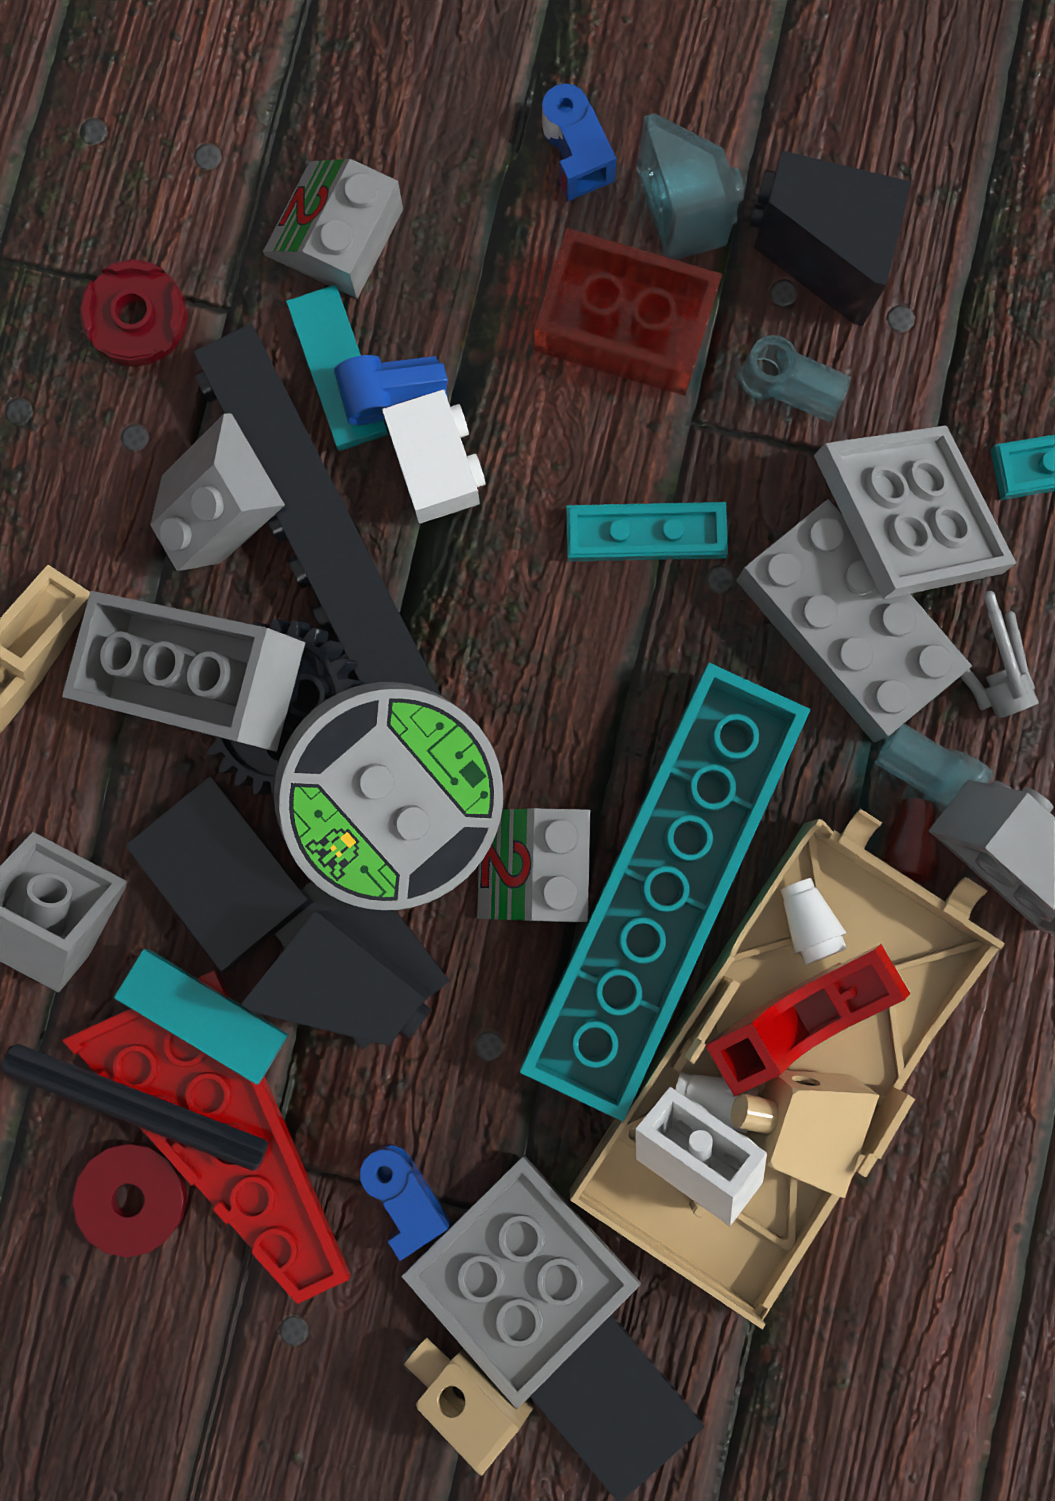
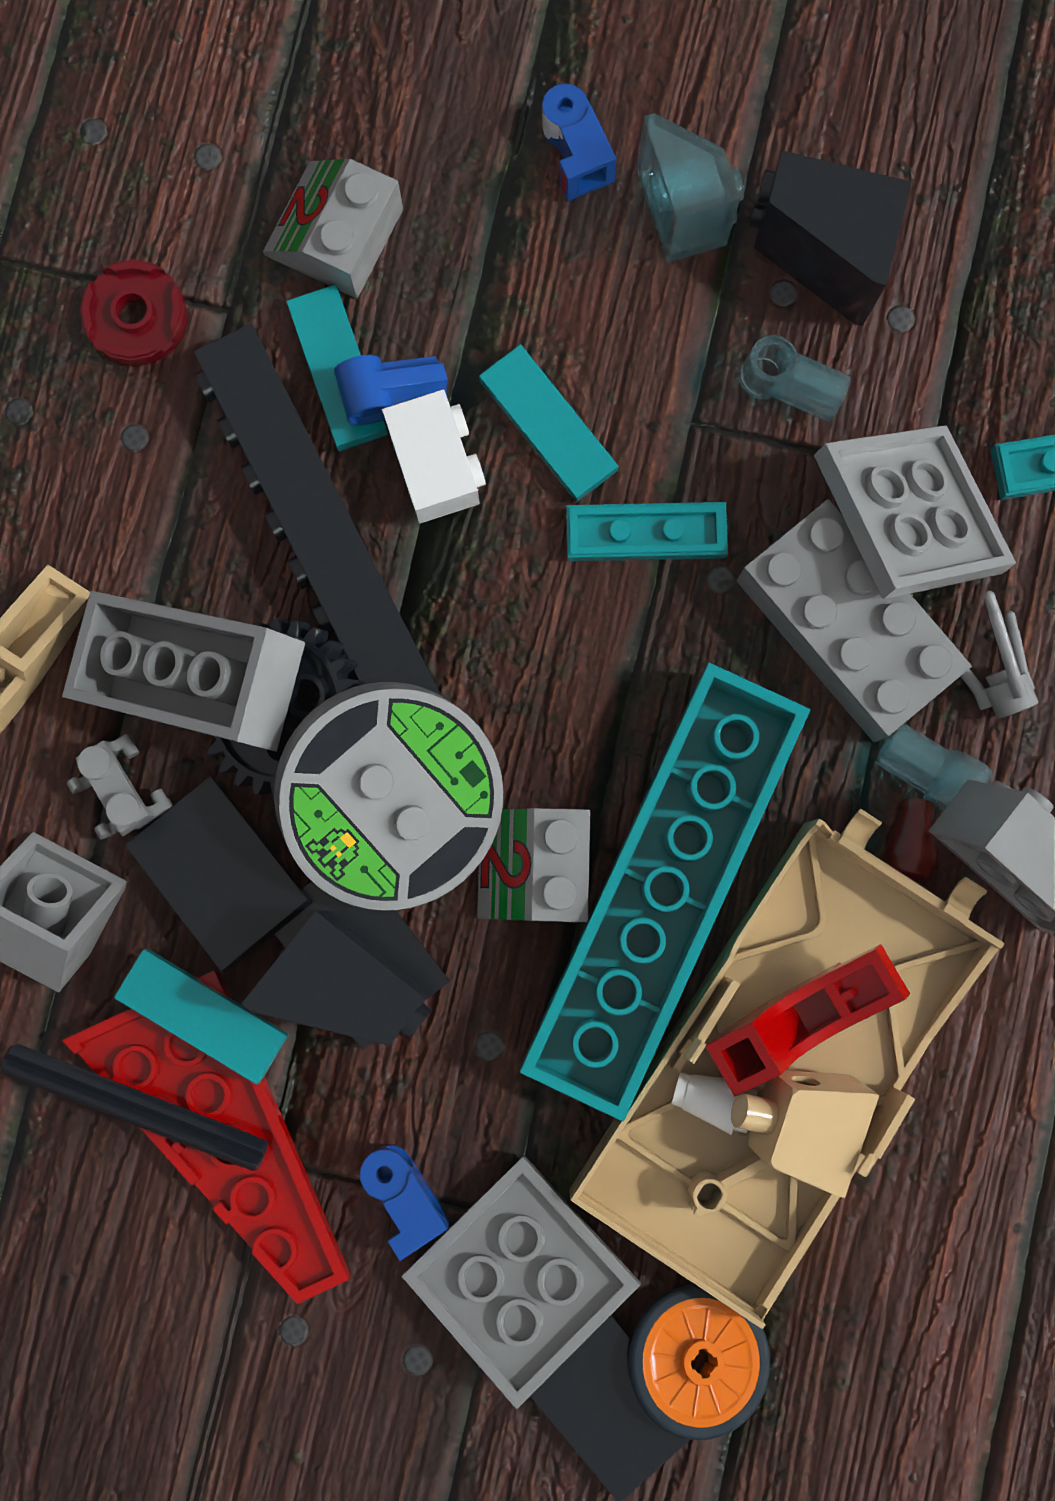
dark red tile [72,1141,188,1258] -> none
light grey slope [150,413,285,571] -> none
tan torso [404,1338,534,1476] -> none
clear red brick [534,228,722,396] -> none
white brick [636,1087,767,1226] -> none
white cone [780,878,847,965] -> none
none -> light grey piece [66,734,173,840]
none -> teal tile [479,344,619,503]
none -> orange wheel [628,1284,770,1440]

